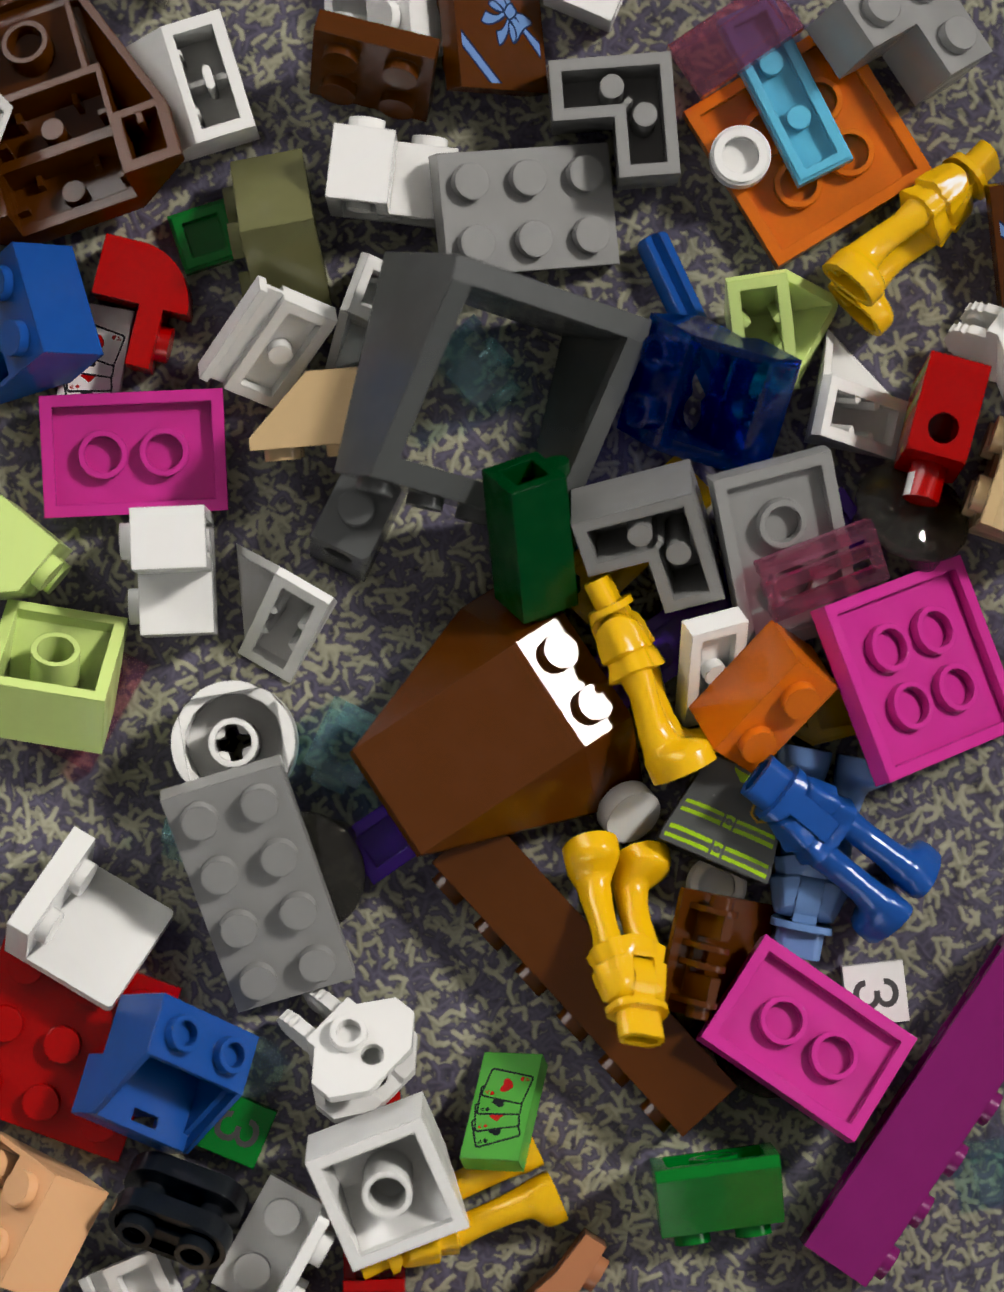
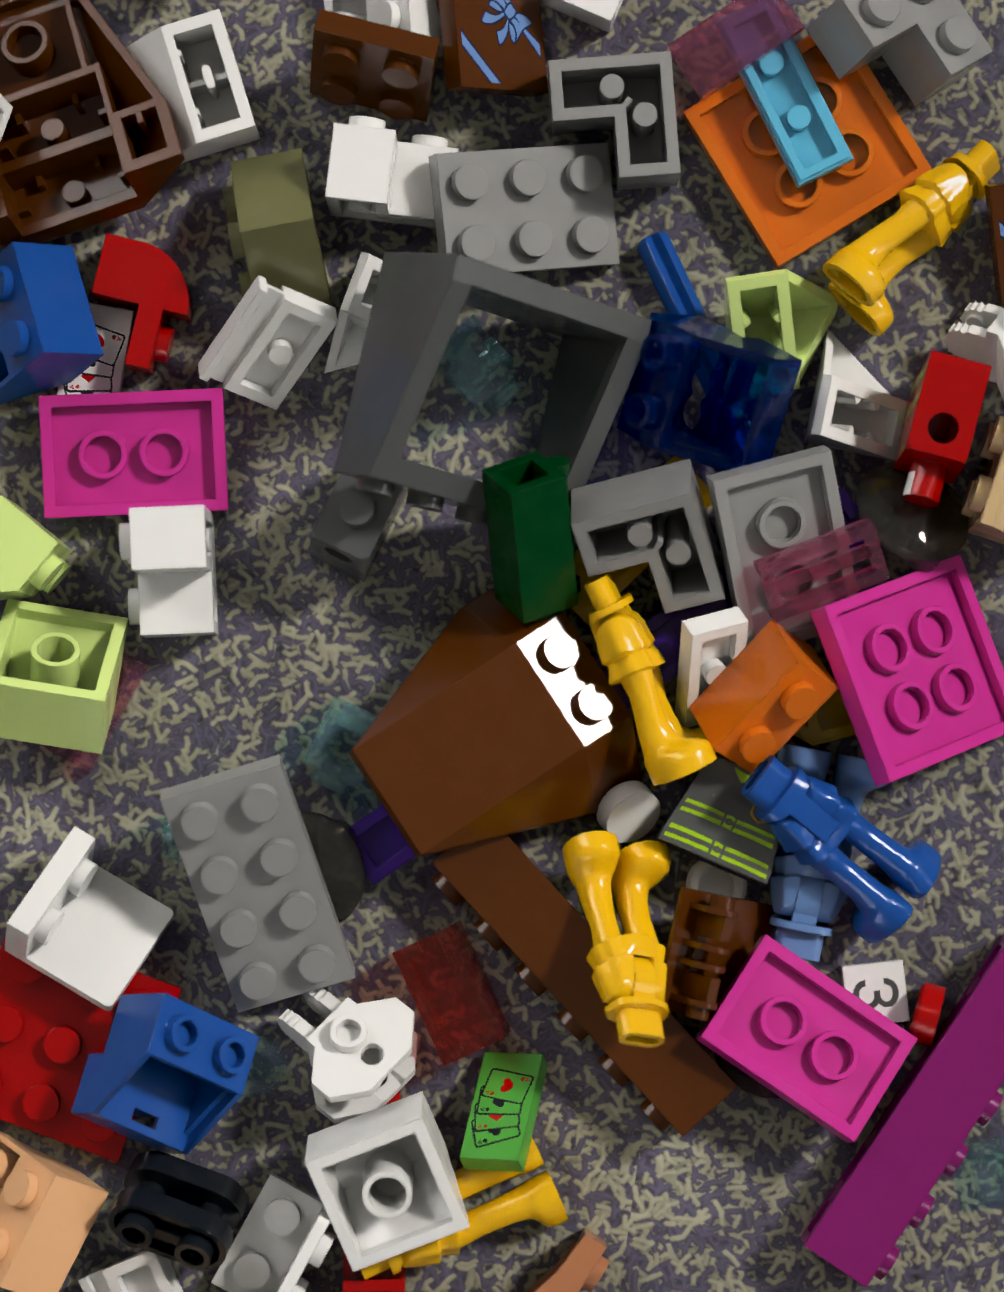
green tile [167,198,238,276] -> none
white brick [171,681,299,782] -> none
green tile [197,1096,278,1169] -> none
white slope [236,543,337,683] -> none
tan slope [249,367,358,462] -> none
green slope [650,1142,785,1246] -> none
white tile [709,125,771,189] -> none
none -> clear red hinge [392,920,511,1066]
none -> red tile [908,982,946,1047]

